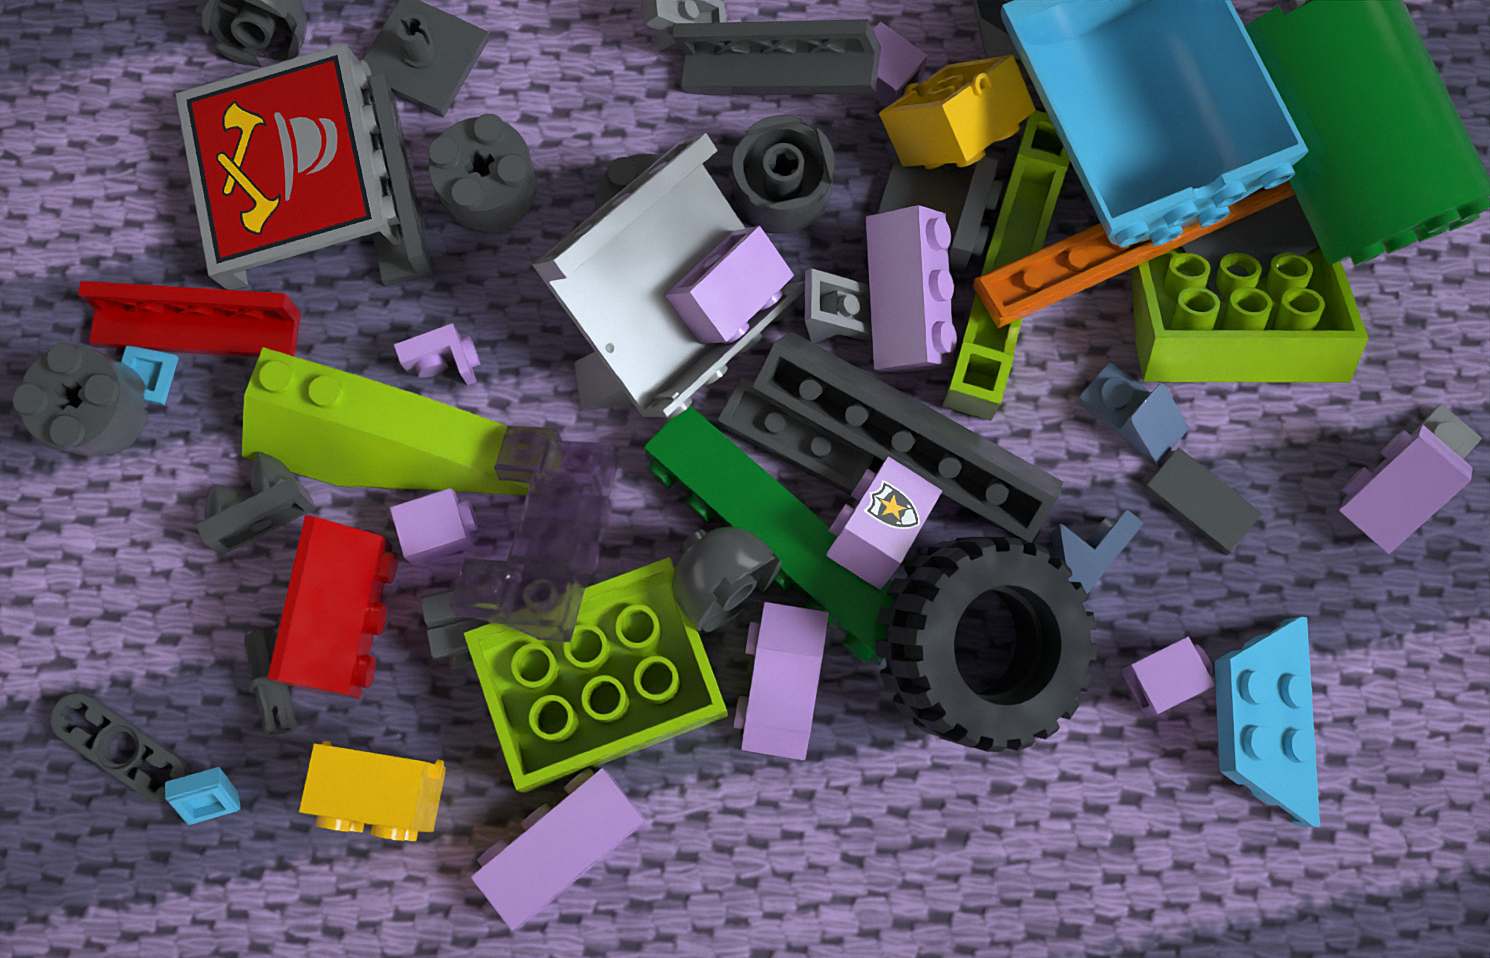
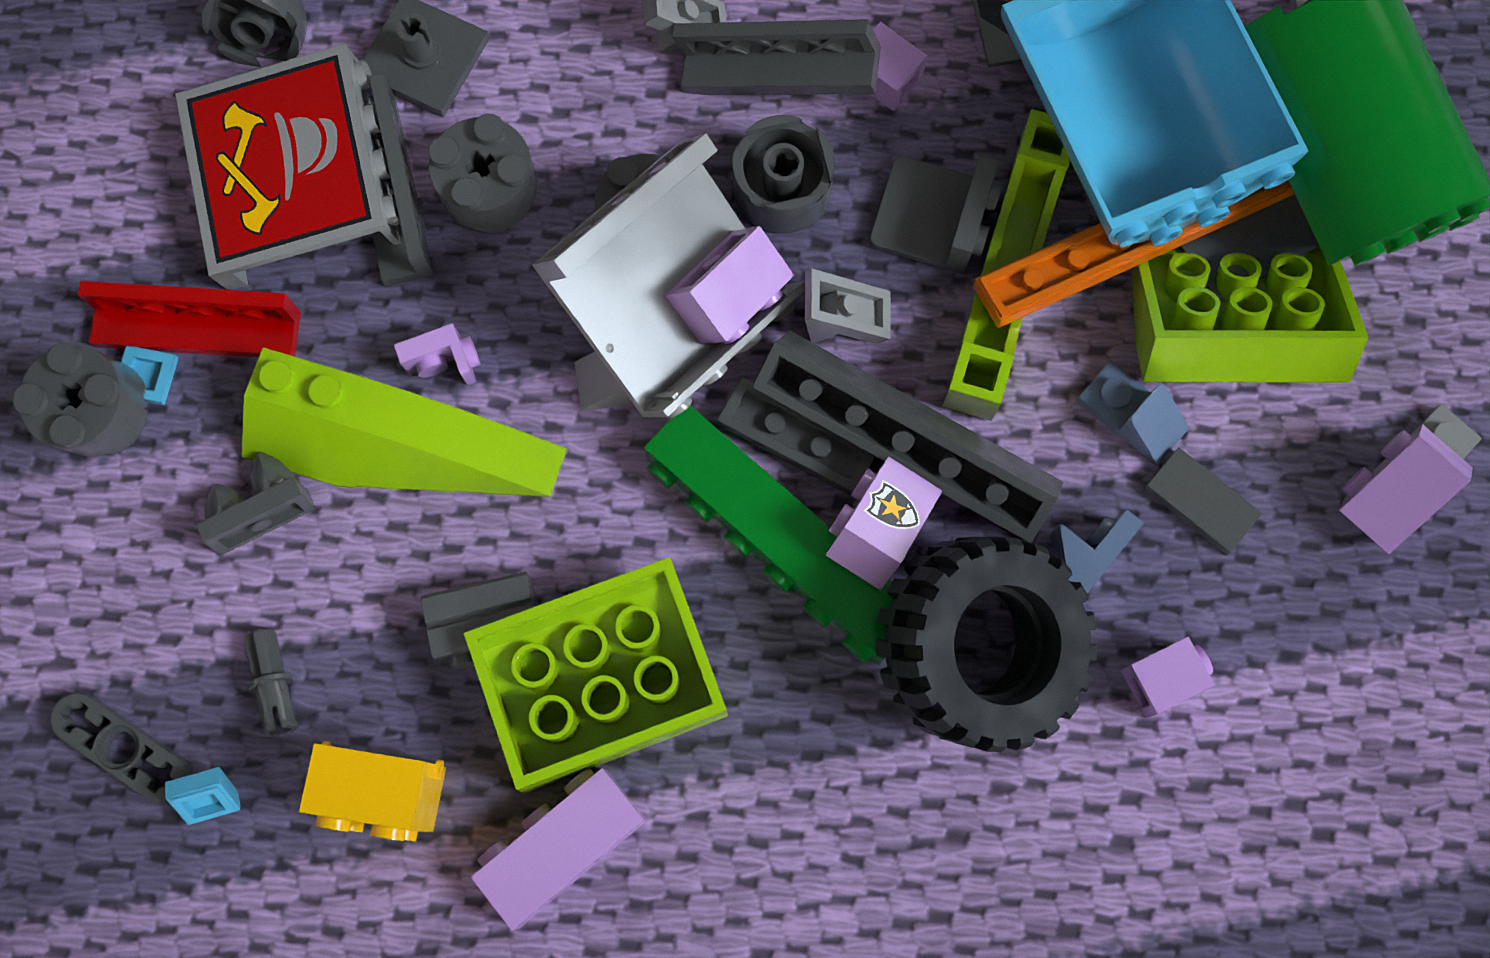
red slope [267,515,398,700] -> none
lavender brick [390,488,478,566] -> none
clear purple bracket [450,426,619,643] -> none
dark grey cylinder [672,527,782,633] -> none
lavender brick [734,602,829,761] -> none
lavender brick [866,205,957,373] -> none
yellow brick [879,55,1036,169] -> none
medium azure wing [1214,617,1320,827] -> none

